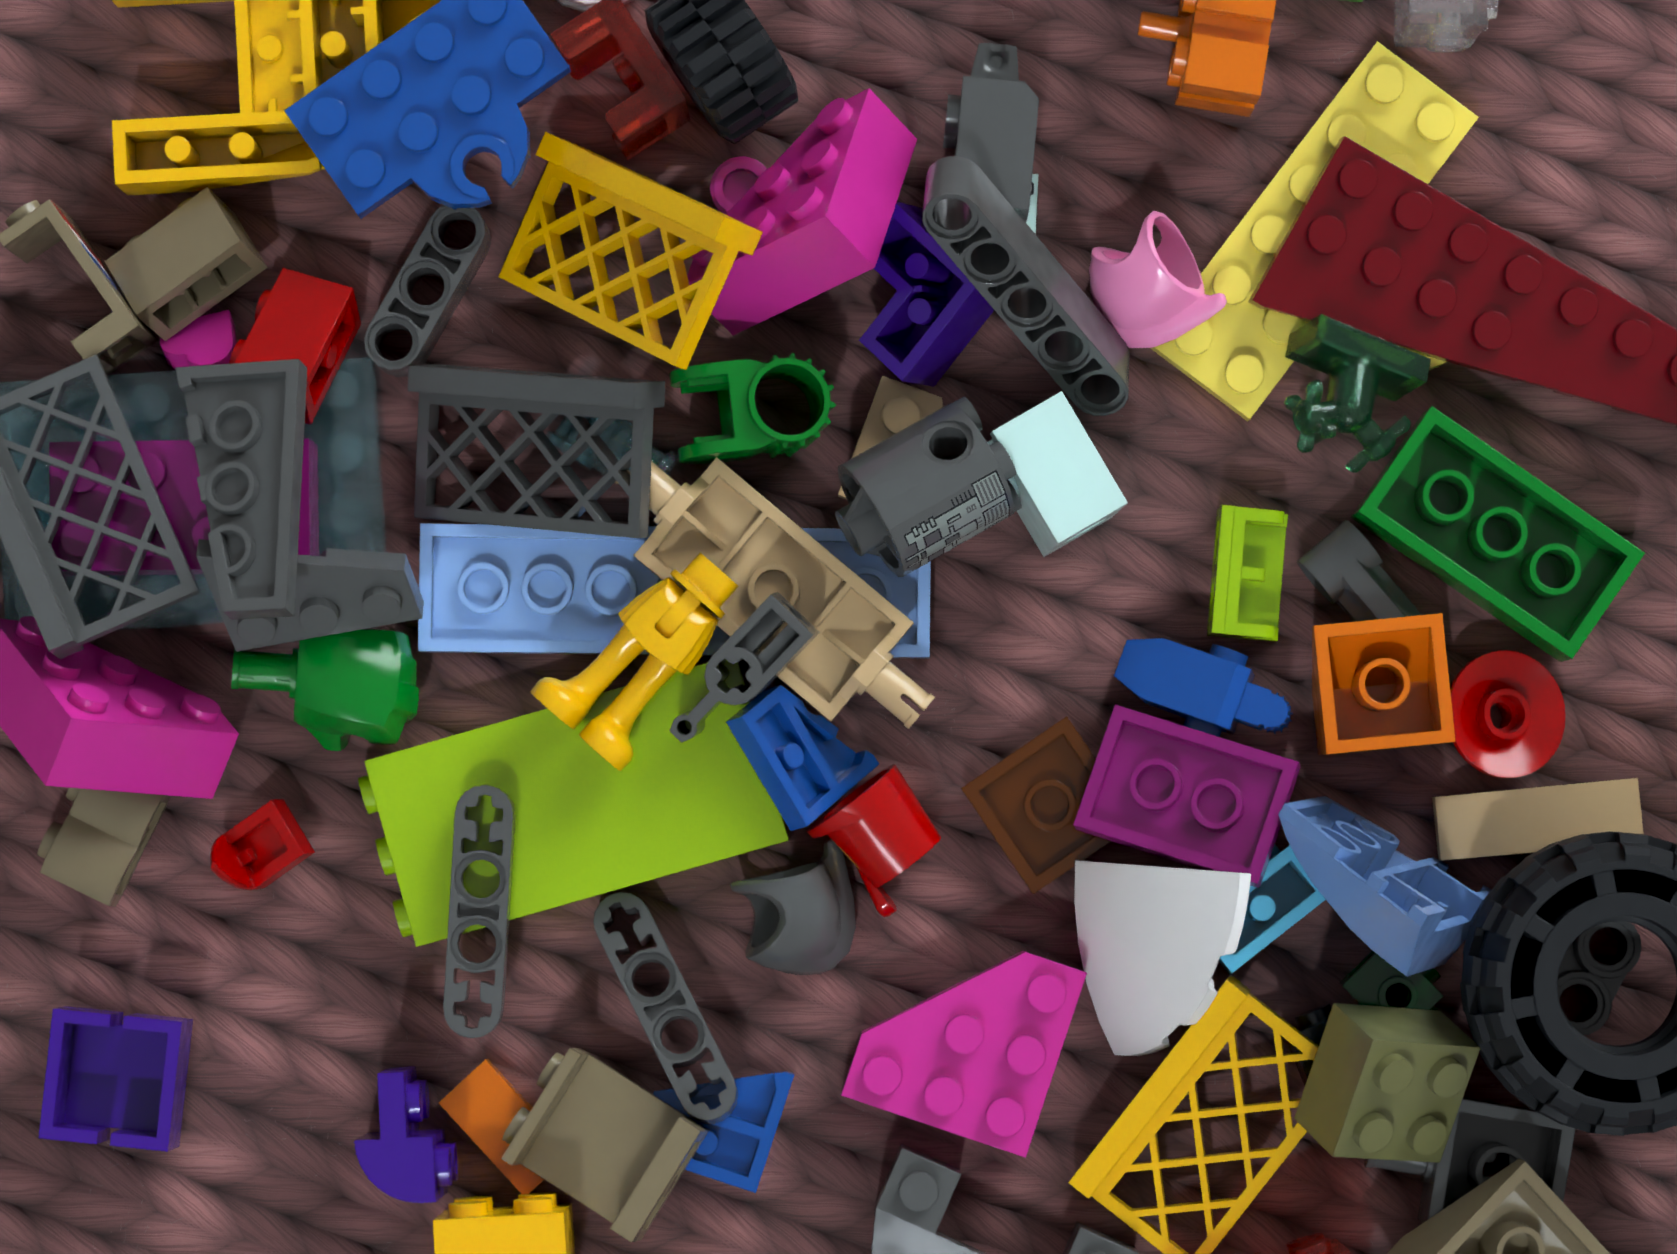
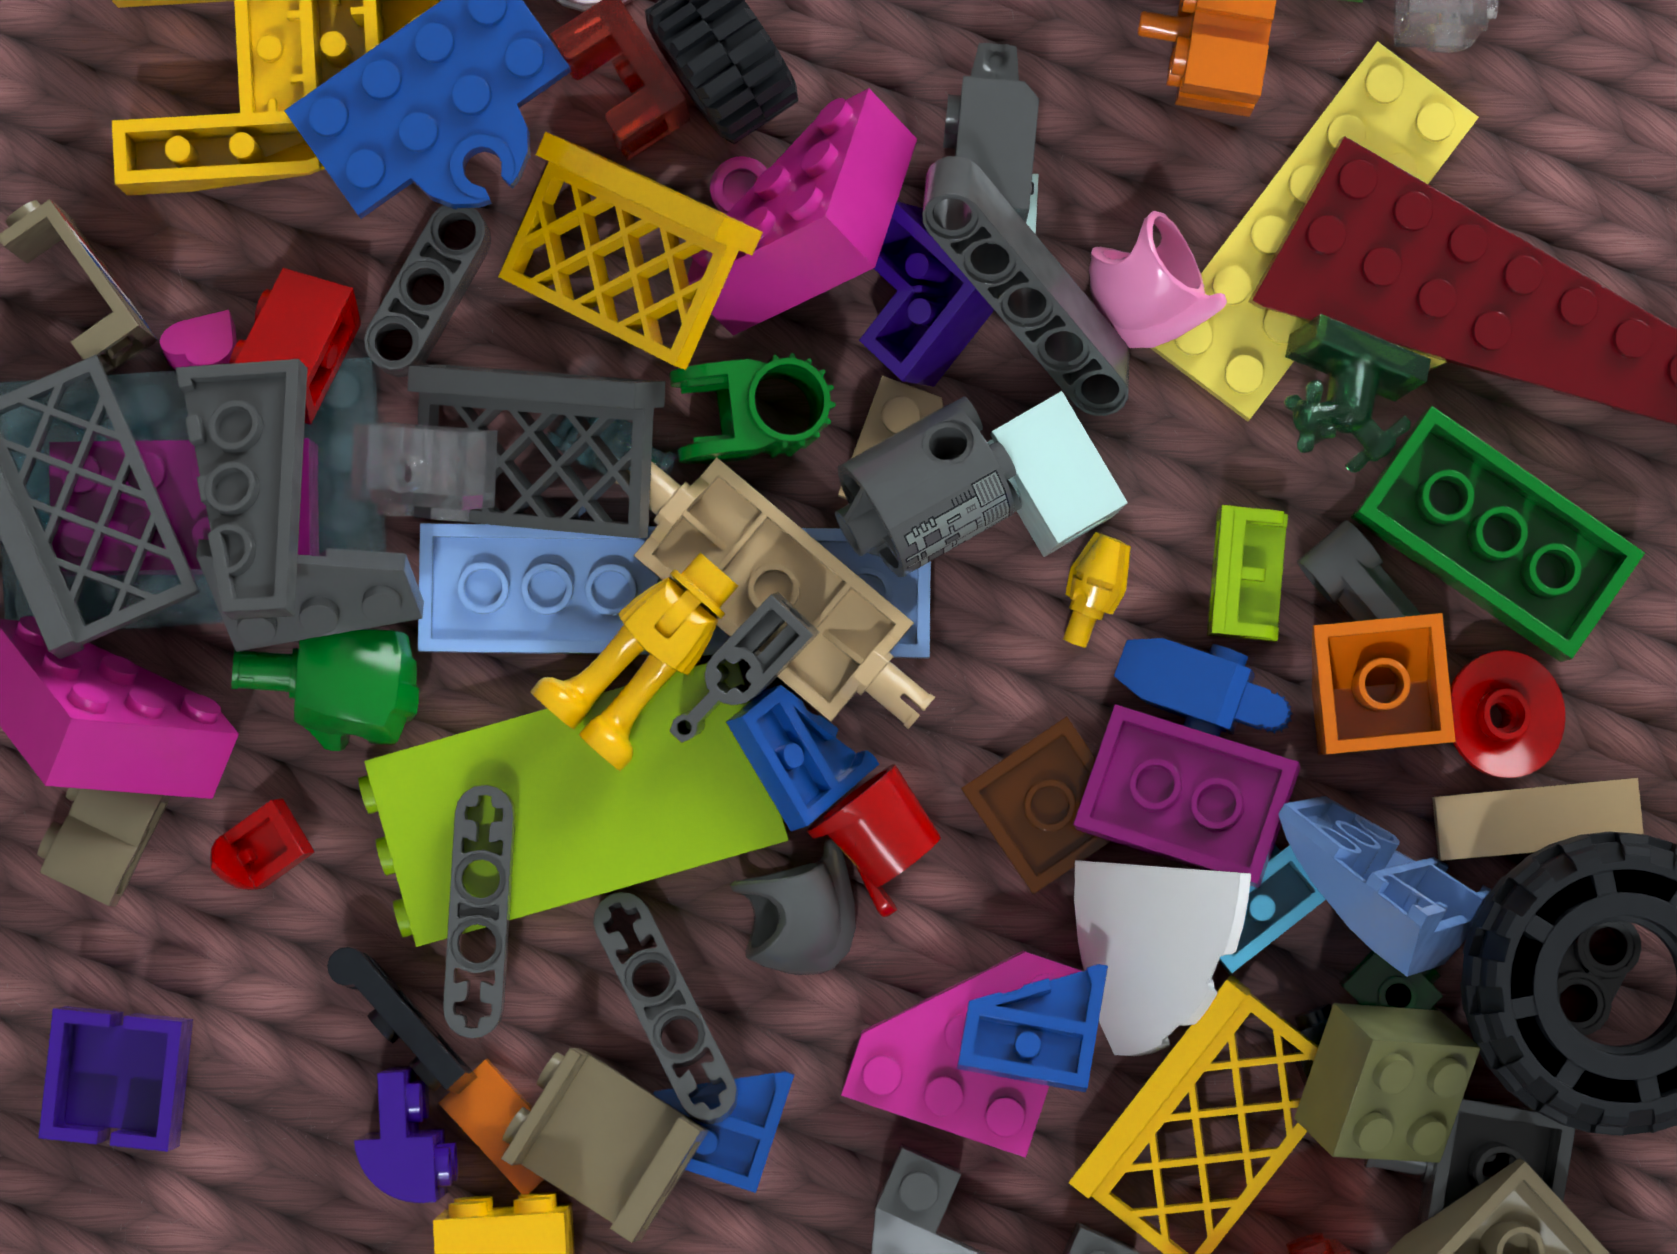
dark tan brick [105,187,268,341] -> none
none -> black plate [327,947,477,1094]
none -> clear brick [351,422,498,521]
none -> blue wing [957,964,1108,1092]
none -> yellow piece [1063,532,1131,648]

